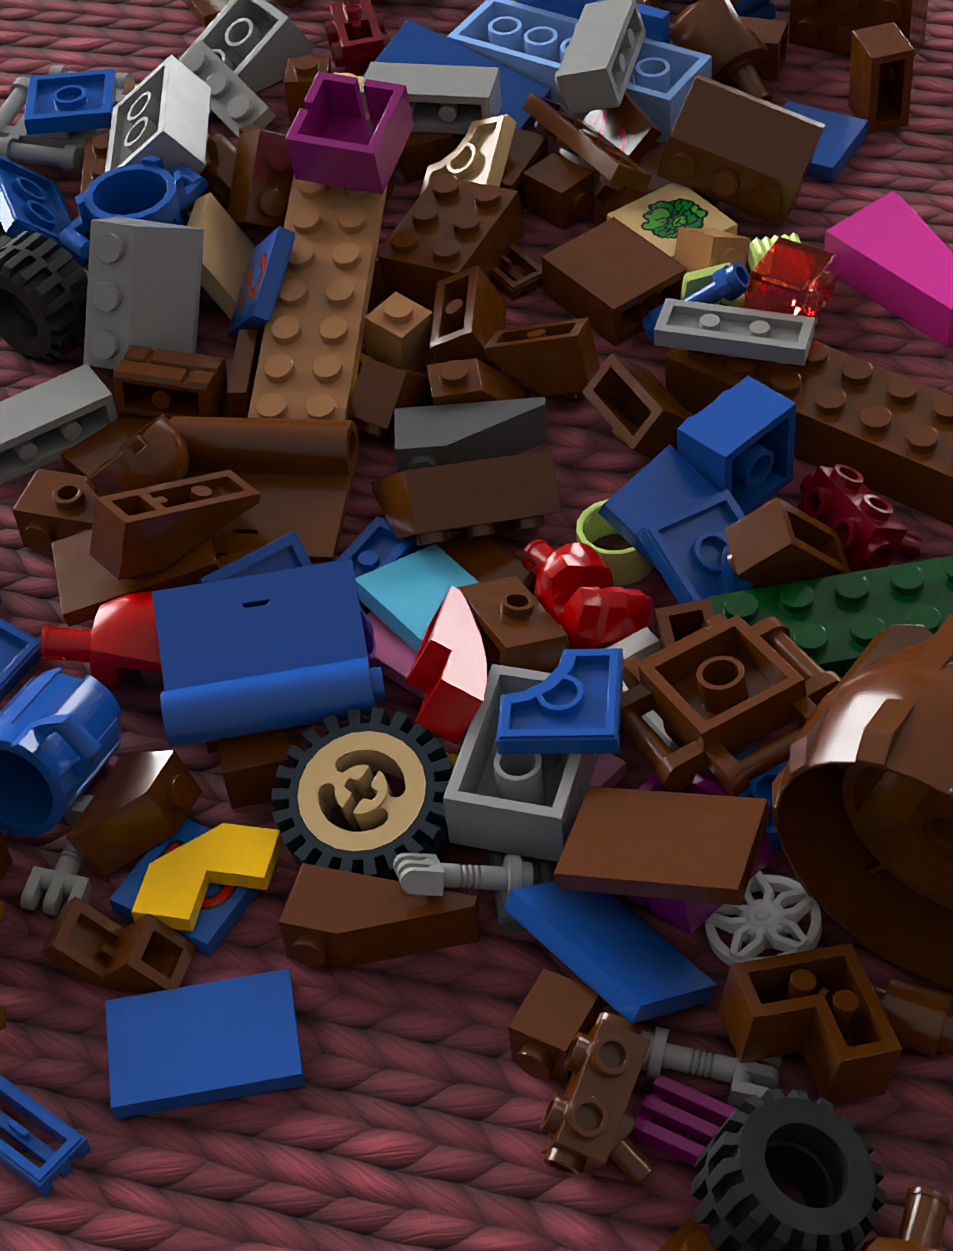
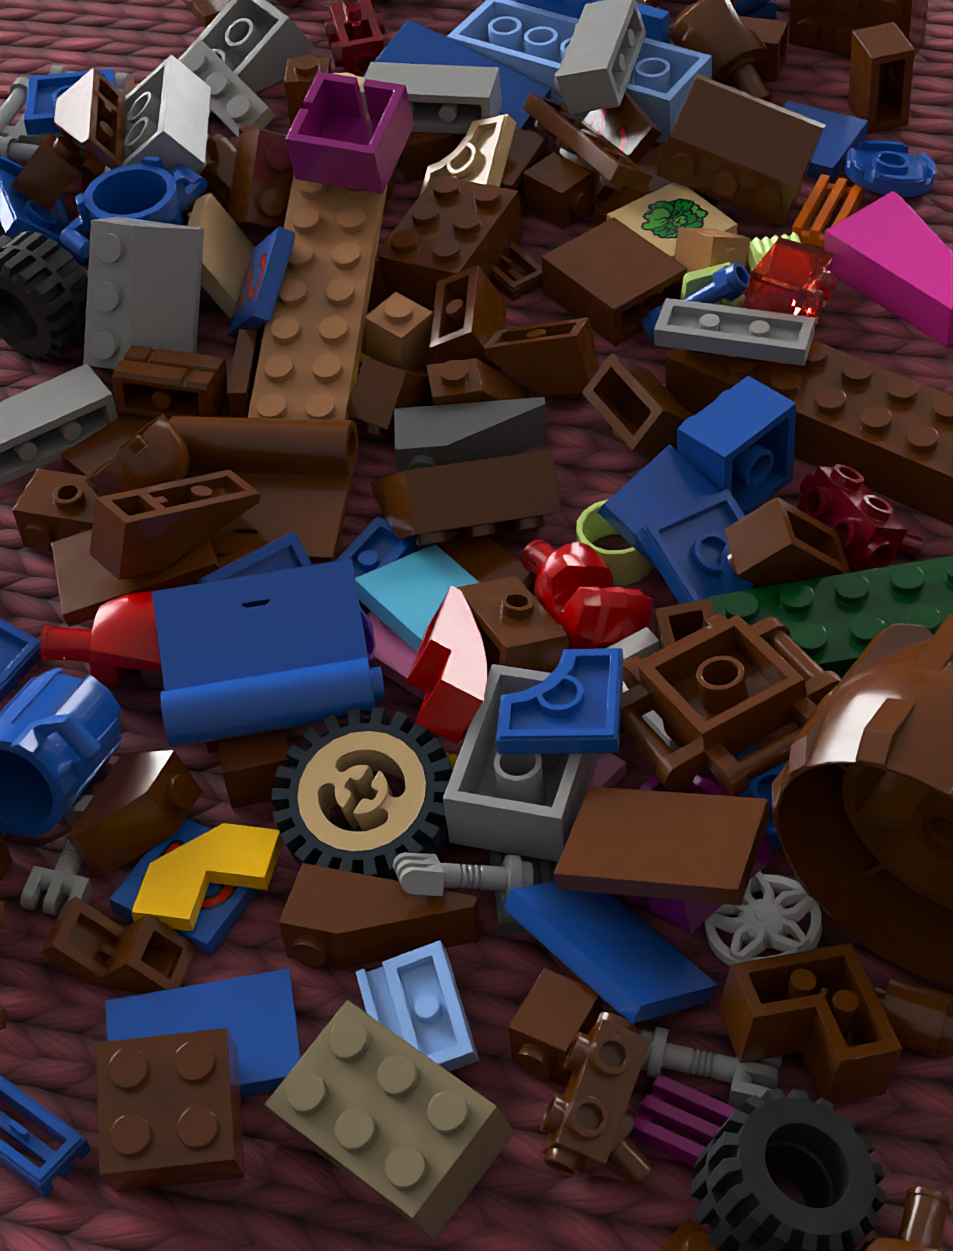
none -> reddish brown brick [12,132,87,212]
none -> reddish brown slope [54,67,125,170]
none -> reddish brown brick [96,1028,245,1192]
none -> dark tan brick [264,1000,515,1241]
none -> light blue plate [356,940,479,1072]
none -> orange tile [792,174,864,248]
none -> blue tile [844,140,937,197]

